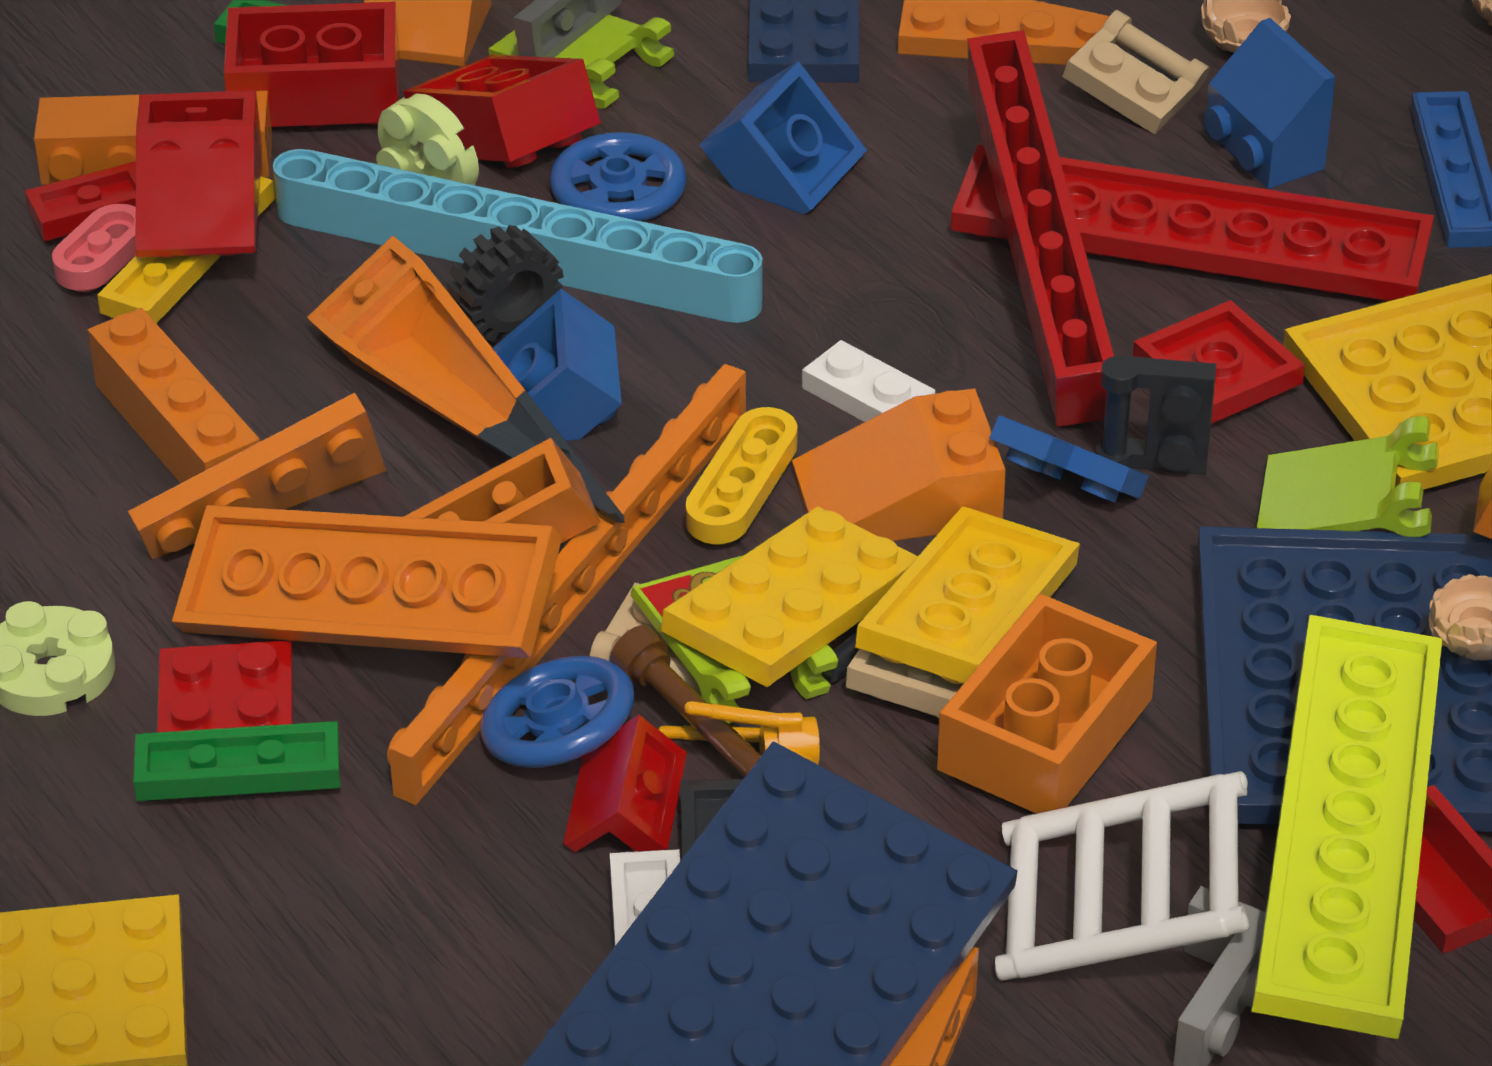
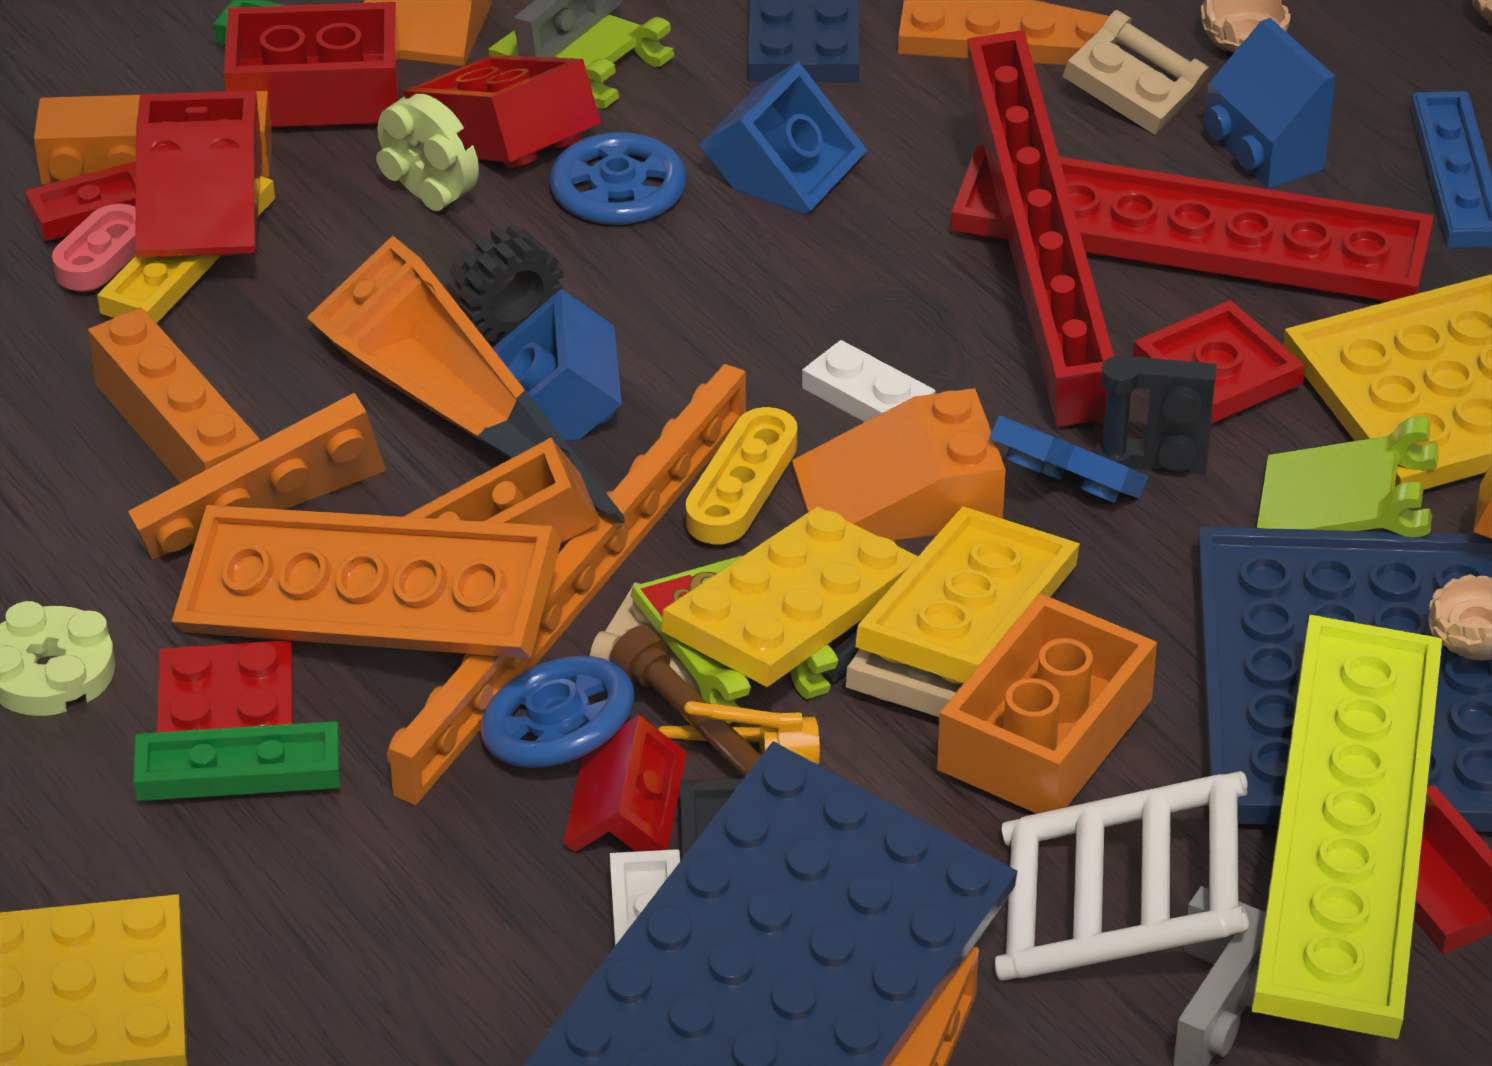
medium azure beam [272,149,763,323] -> none

